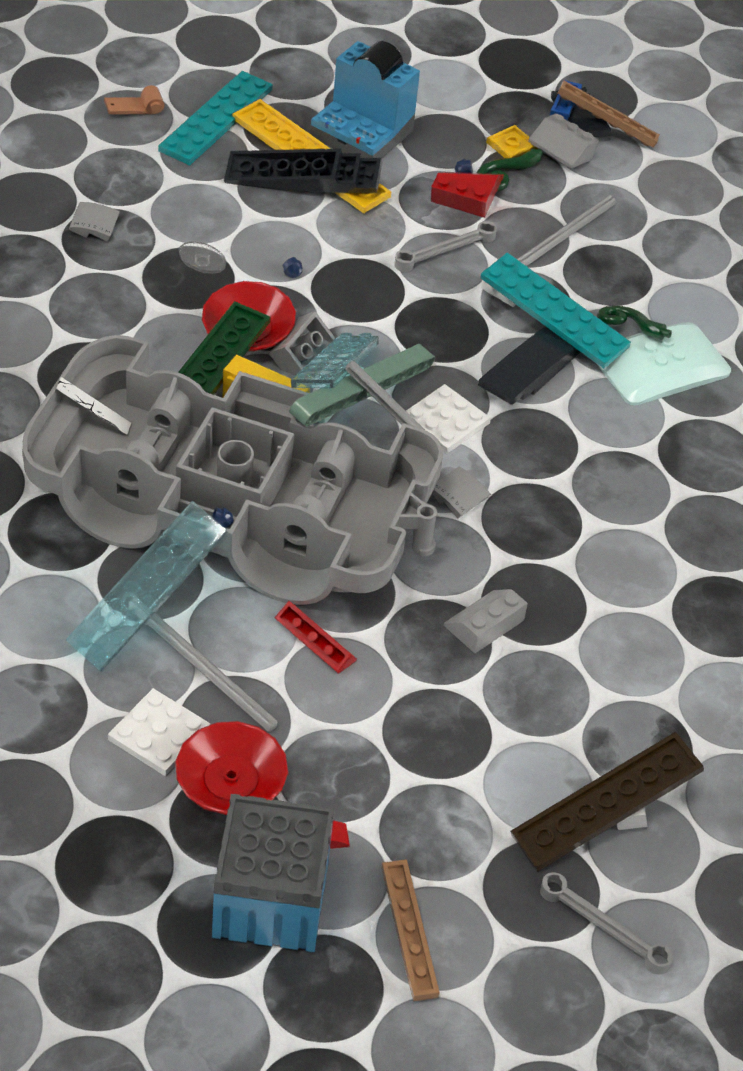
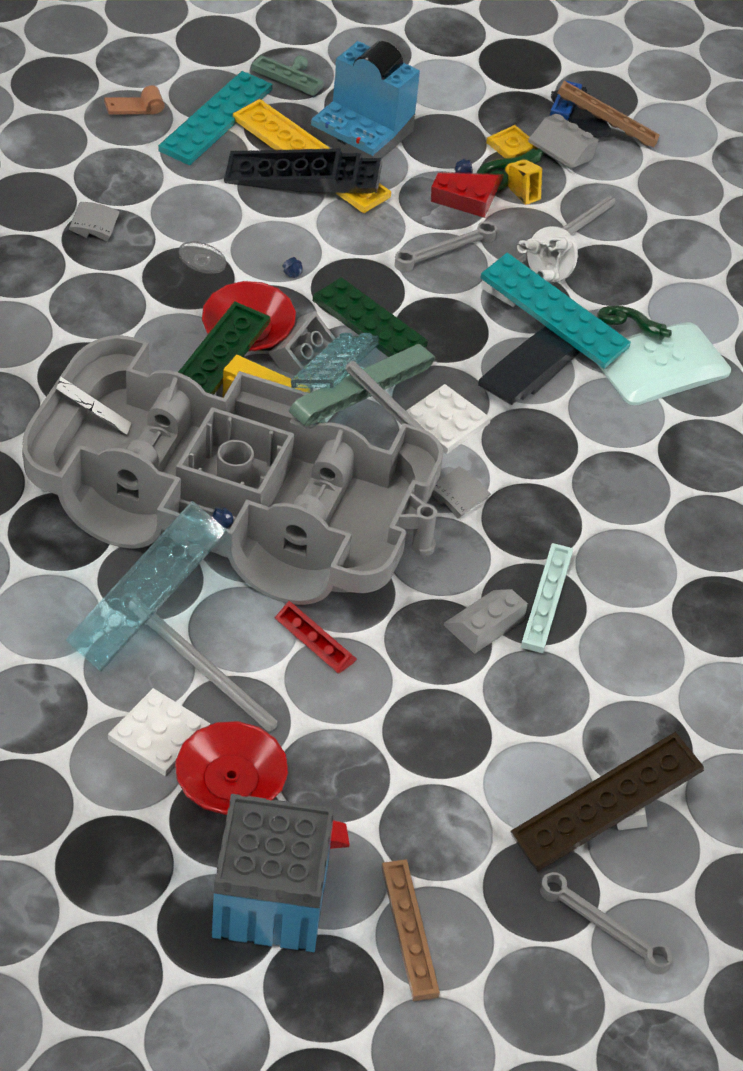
none -> sand green plate [251,55,324,96]
none -> dark green plate [312,277,428,357]
none -> yellow torso [505,160,542,205]
none -> white piece [517,226,578,283]
none -> light aqua plate [521,543,573,653]

